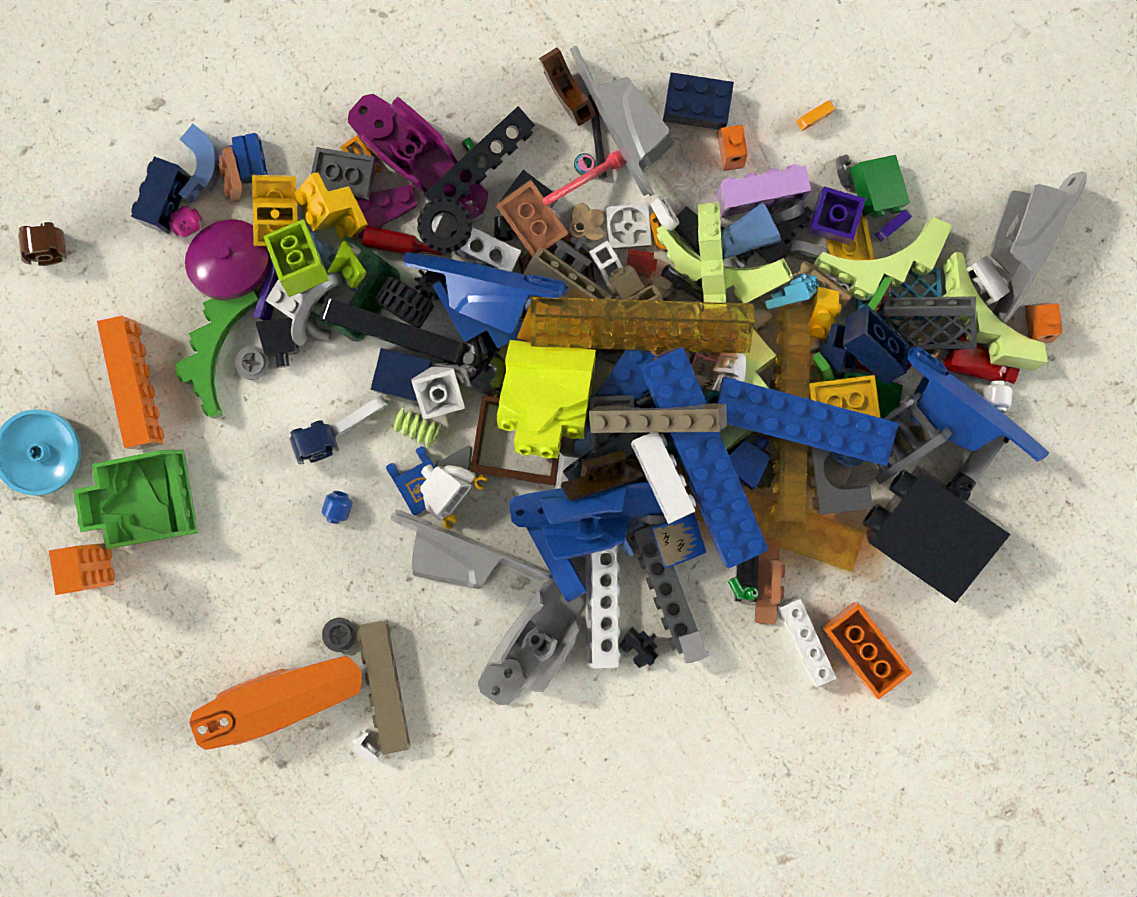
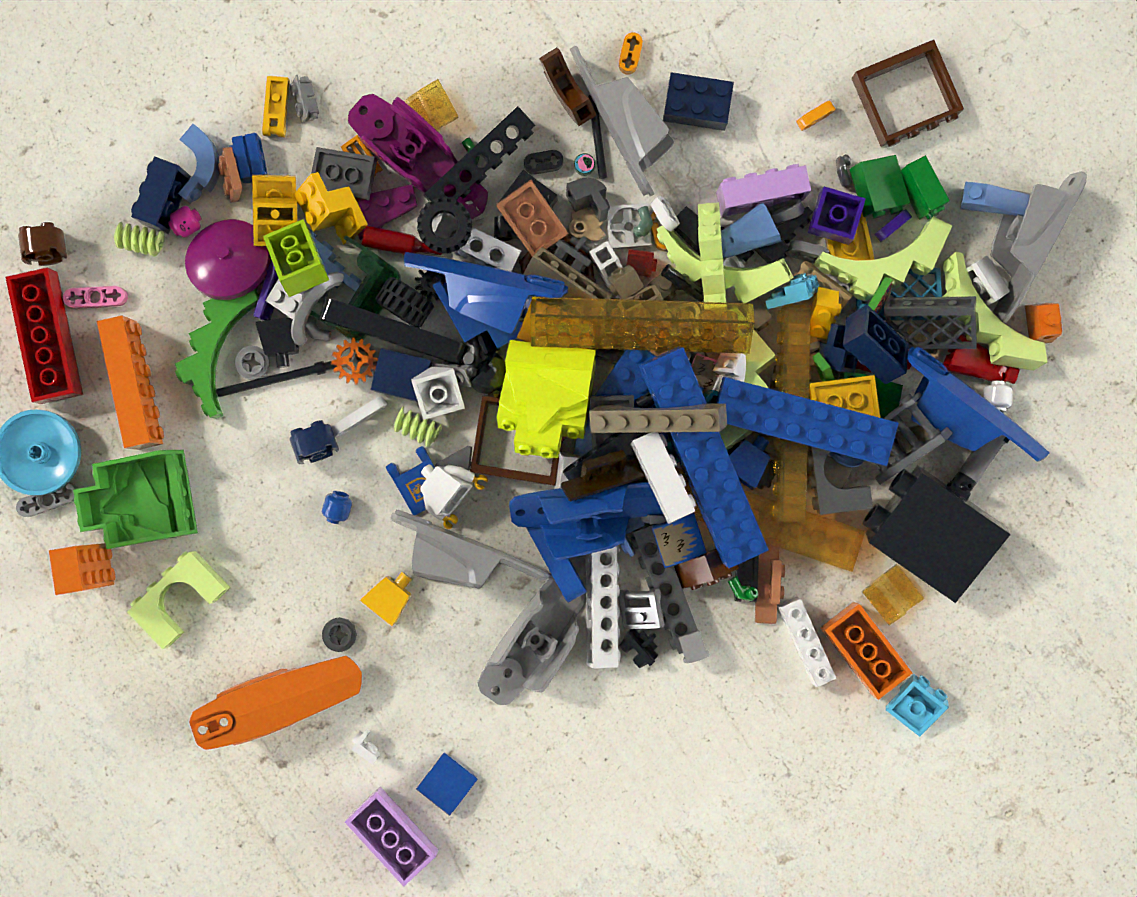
lime slope [327,241,367,288] -> none
dark tan brick [357,619,411,755] -> none
coral piece [543,150,626,205] -> none
orange torso [717,125,747,171] -> none
none -> red brick [5,267,83,404]
none -> light grey beam [16,483,79,517]
none -> bright pink beam [63,286,128,309]
none -> yellowish green piece [114,222,165,257]
none -> yellowish green arch [127,551,231,649]
none -> black bar [216,361,337,397]
none -> yellow plate [262,76,290,138]
none -> light grey hinge [290,75,319,123]
none -> orange gear [331,338,378,385]
none -> lavender brick [345,786,438,887]
none -> yellow torso [360,572,412,626]
none -> clear yellow slope [404,79,459,132]
none -> blue slope [416,753,478,816]
none -> black beam [524,150,563,175]
none -> dark grey brick [566,178,610,222]
none -> flat silver plate [618,588,664,629]
none -> light orange beam [619,32,643,74]
none -> sand green arm [633,206,653,238]
none -> reddish brown brick [674,549,739,590]
none -> reddish brown window [851,40,964,147]
none -> clear yellow slope [862,564,924,626]
none -> medium azure plate [886,674,949,737]
none -> green brick [901,155,950,220]
none -> medium blue slope [960,182,1030,216]

